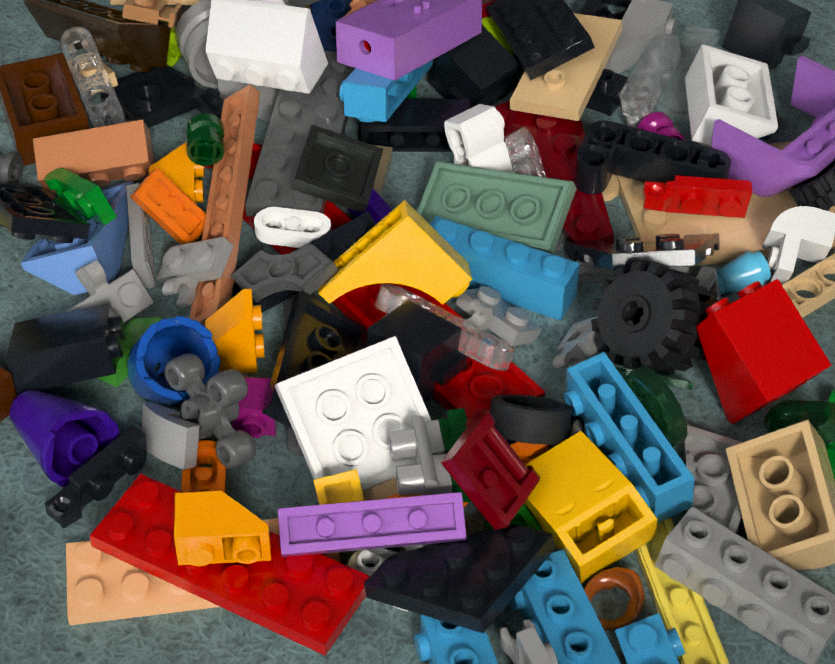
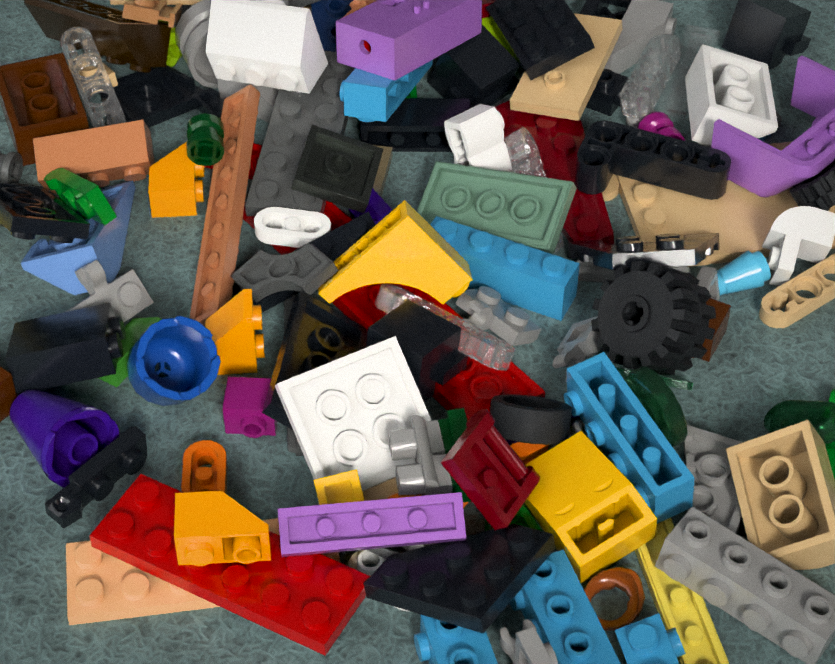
light grey tile [126,183,156,288] -> none
orange plate [130,168,206,245] -> none
light grey slope [141,401,200,470] -> none
light grey plate [156,237,234,307] -> none
dark grey gear [165,353,256,469] -> none
red hinge [642,175,753,218] -> none
red slope [696,279,832,425] -> none

